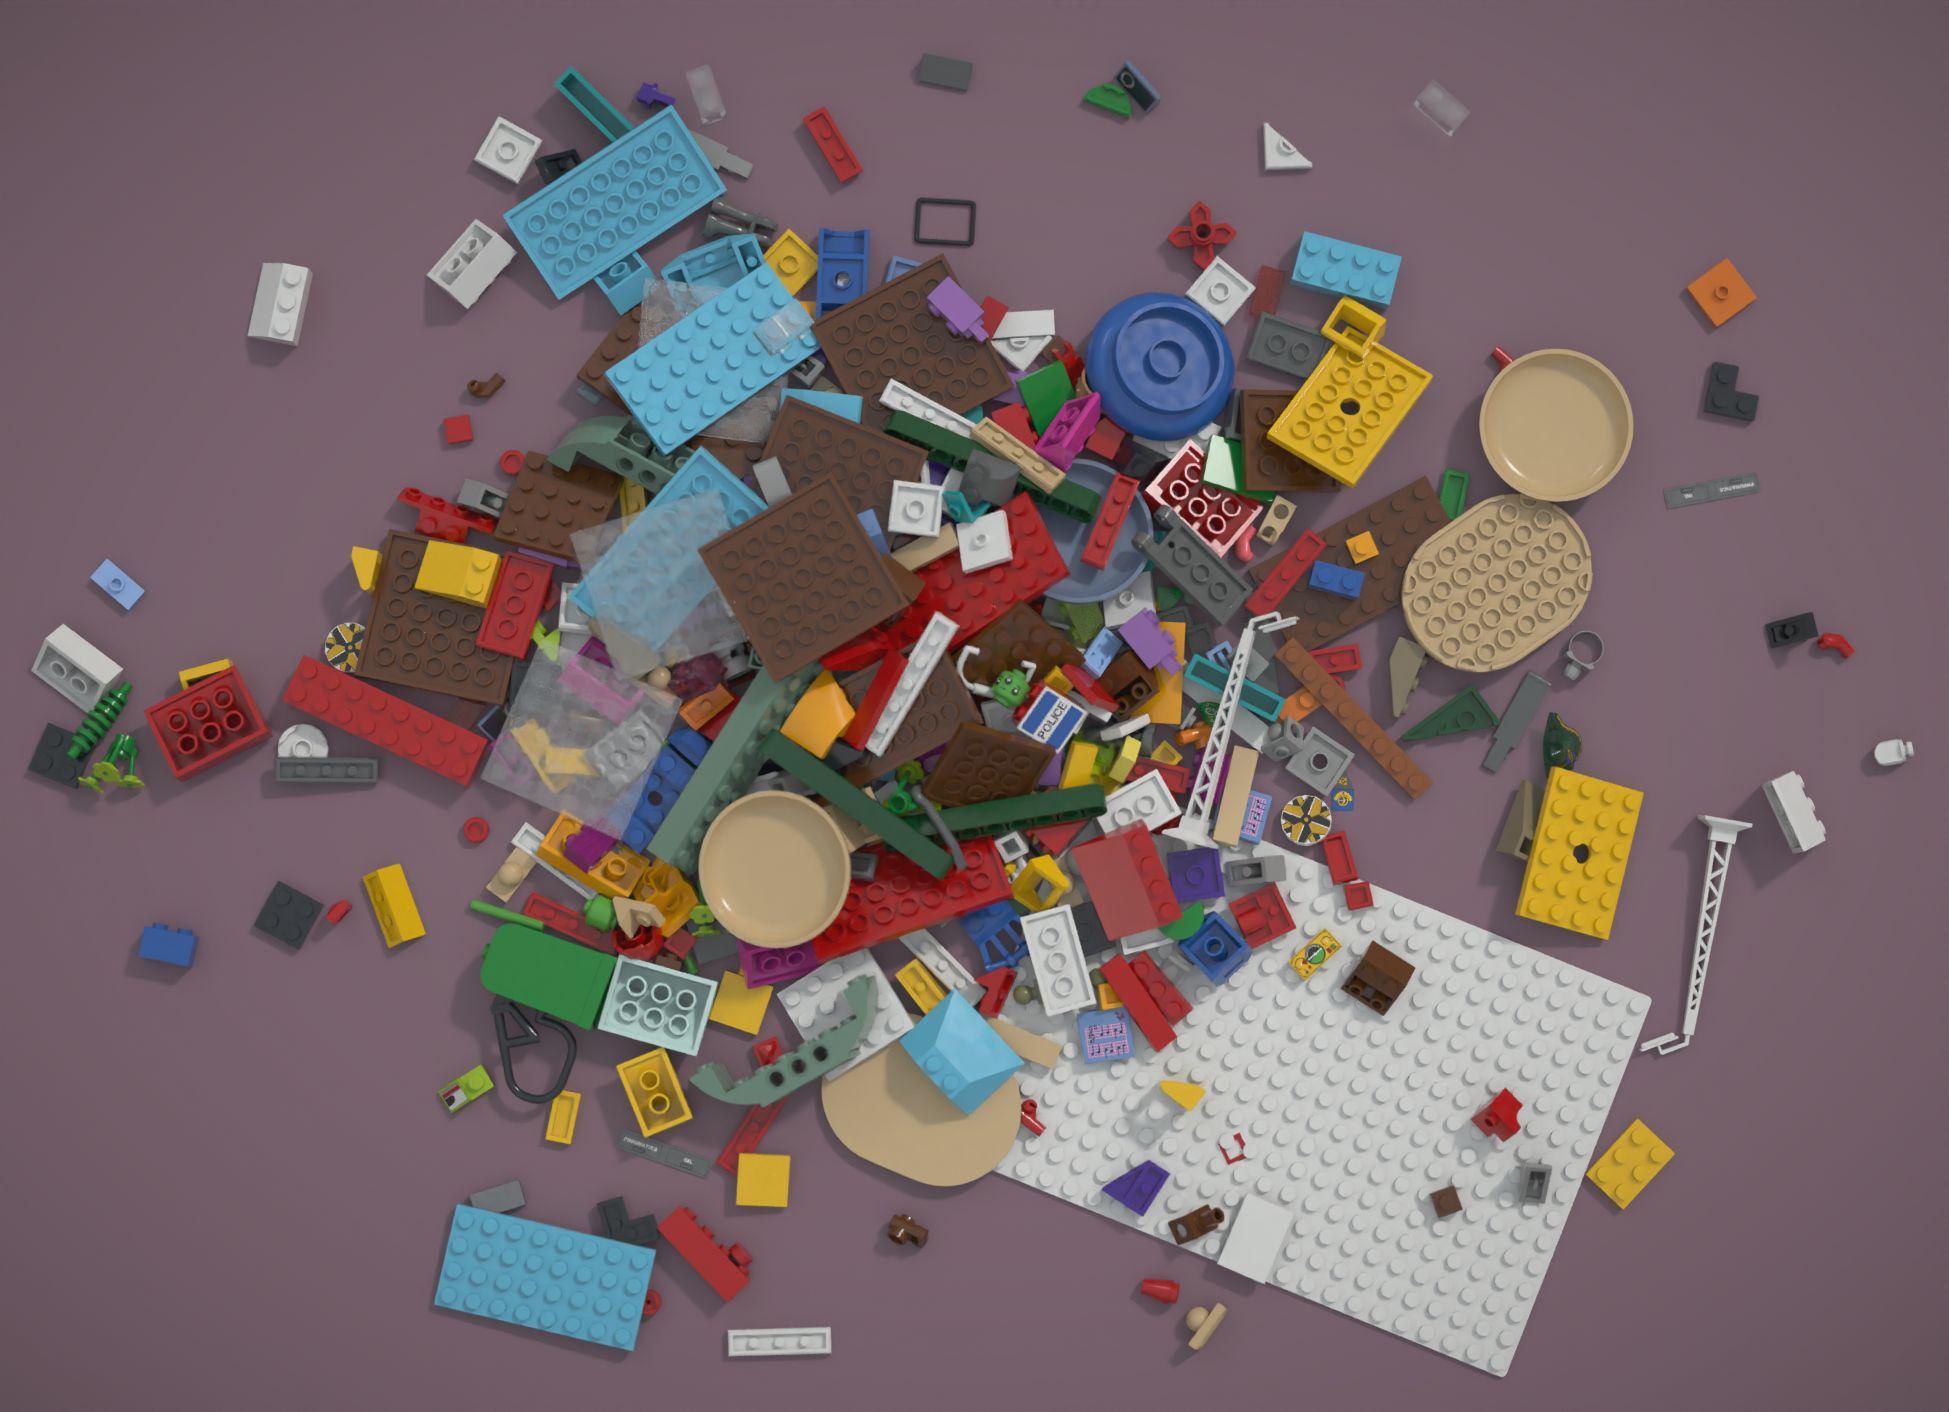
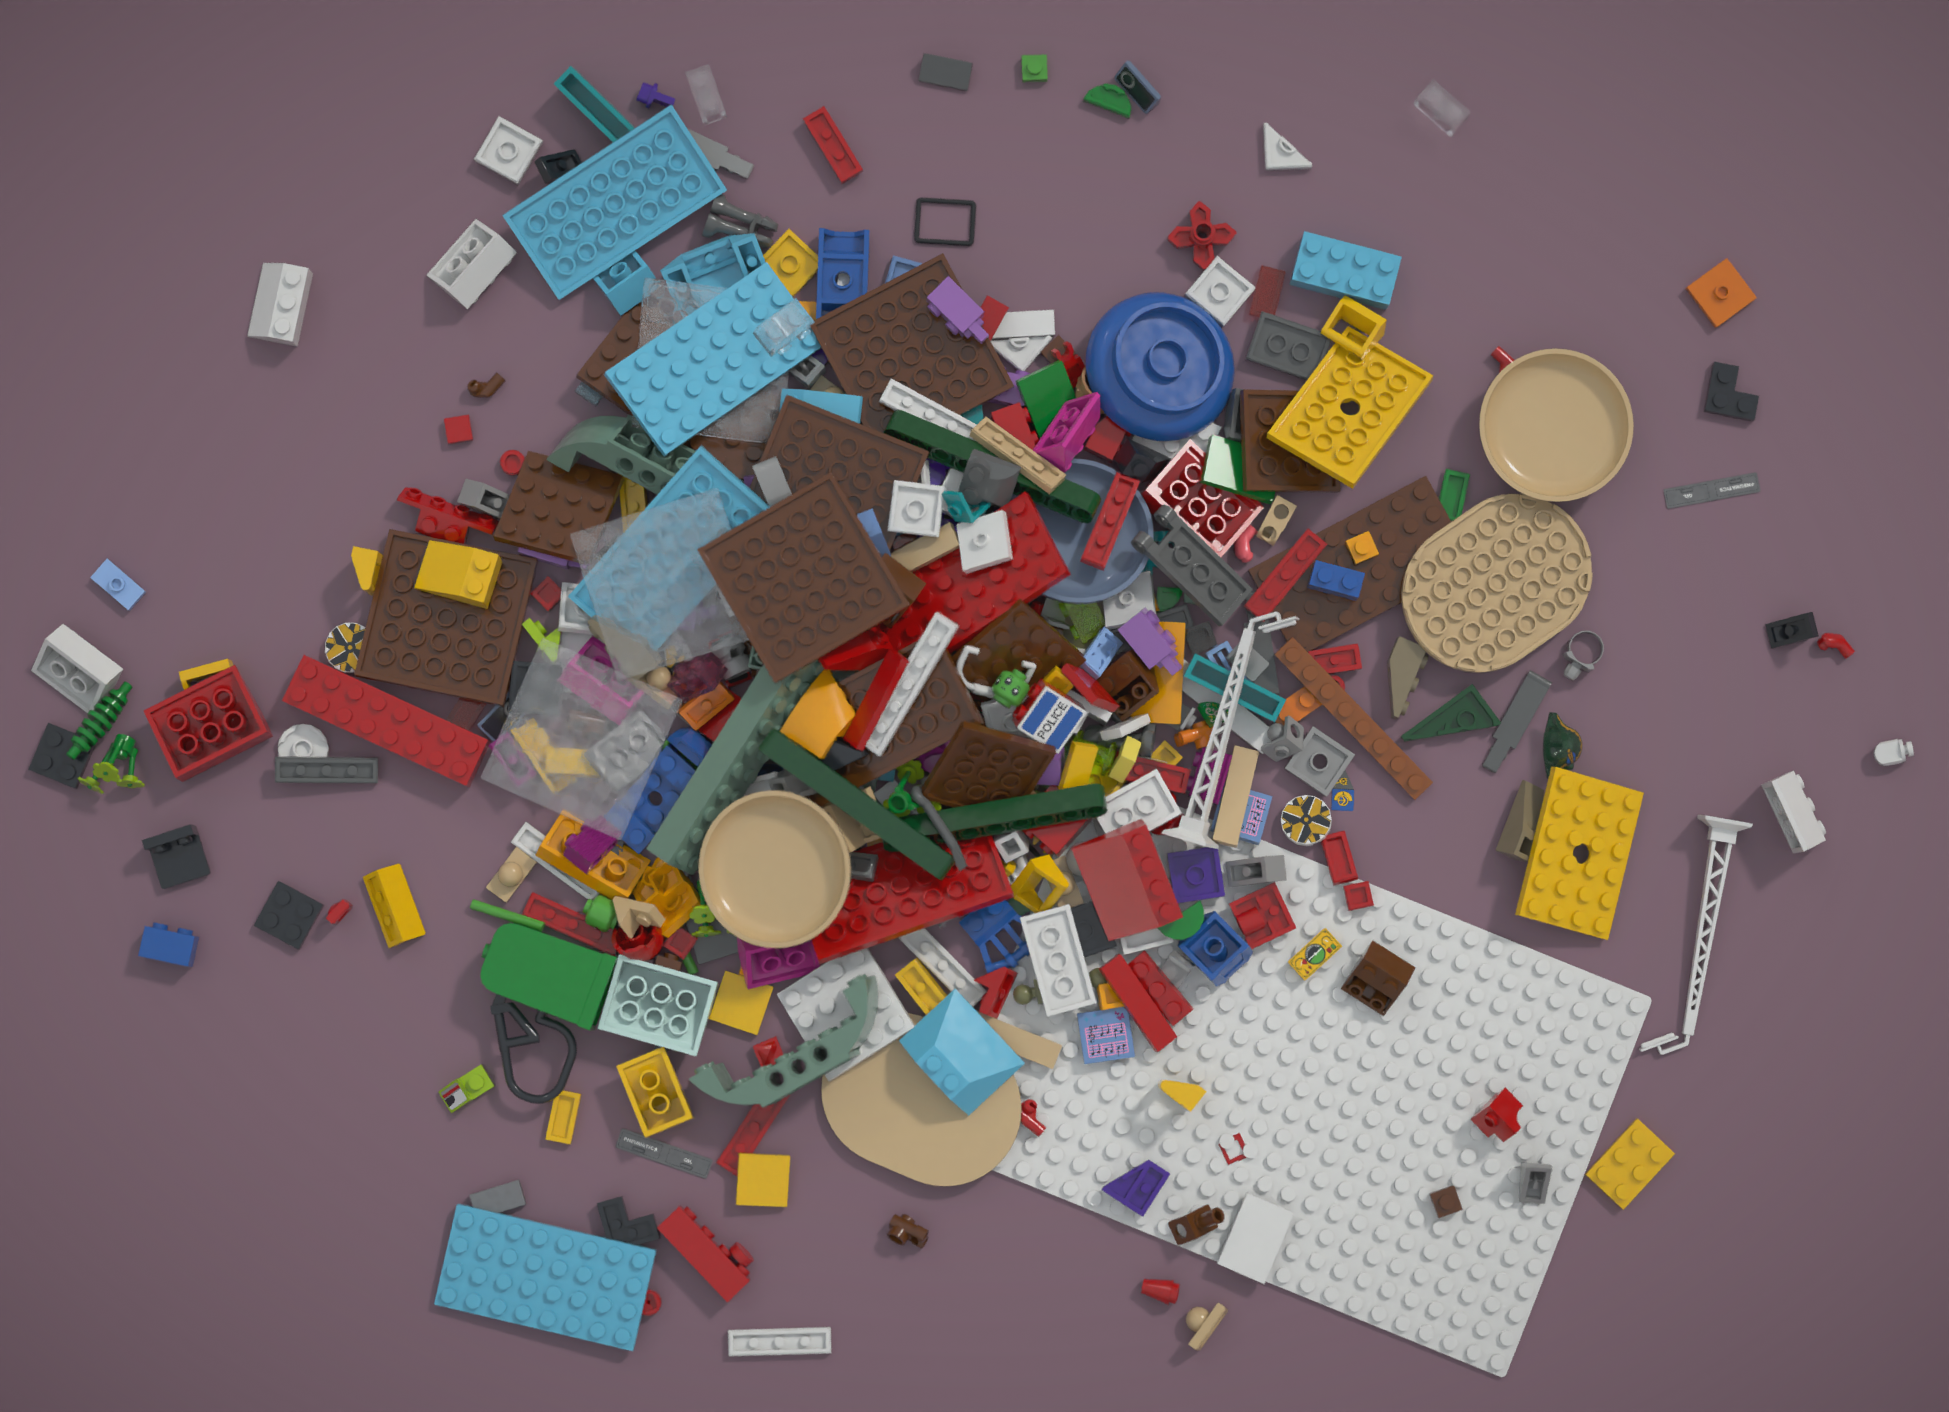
red tile [463,817,490,843] -> none
red tile [475,550,555,660] -> none
none -> black bracket [142,824,211,889]
none -> bright green plate [1022,55,1048,82]

